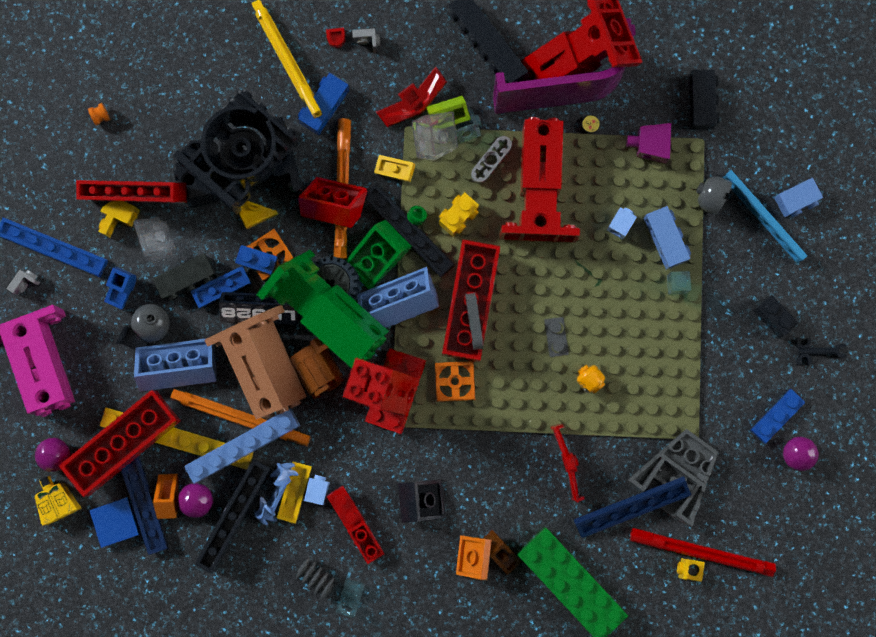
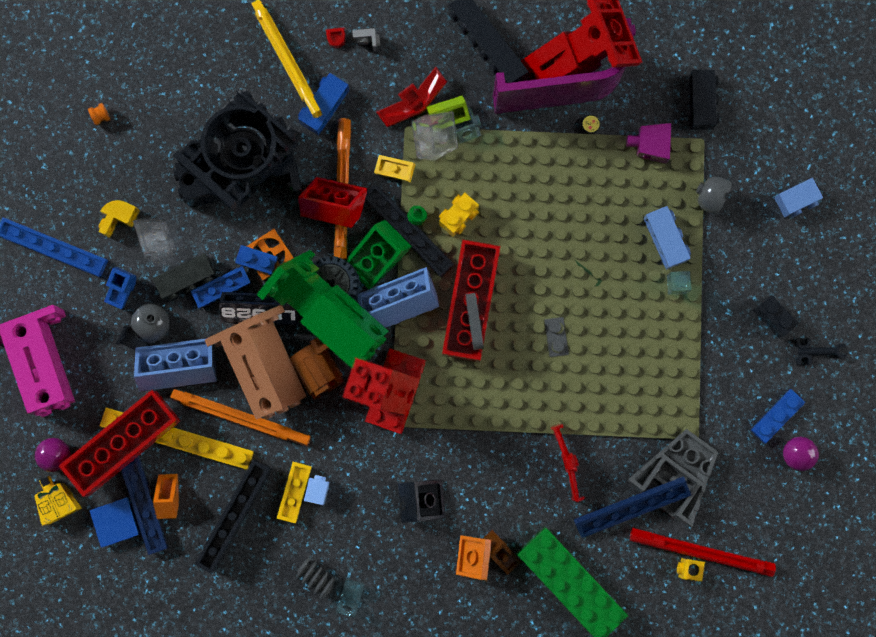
light grey bracket [6,270,40,295] -> none
red brick [76,180,187,202] -> none
magenta piece [178,483,213,518] -> none
medium blue brick [184,409,301,483] -> none
yellow tile [239,201,278,229] -> none
medium blue piece [254,463,299,526] -> none
red slope [326,486,384,564] -> none
orange piece [435,361,475,402] -> none
light grey beam [471,136,512,184] -> none
red brick [500,117,580,243] -> none
light orange head [577,364,605,394] -> none
light blue brick [607,207,637,240] -> none
dark azure tile [723,170,807,263] -> none

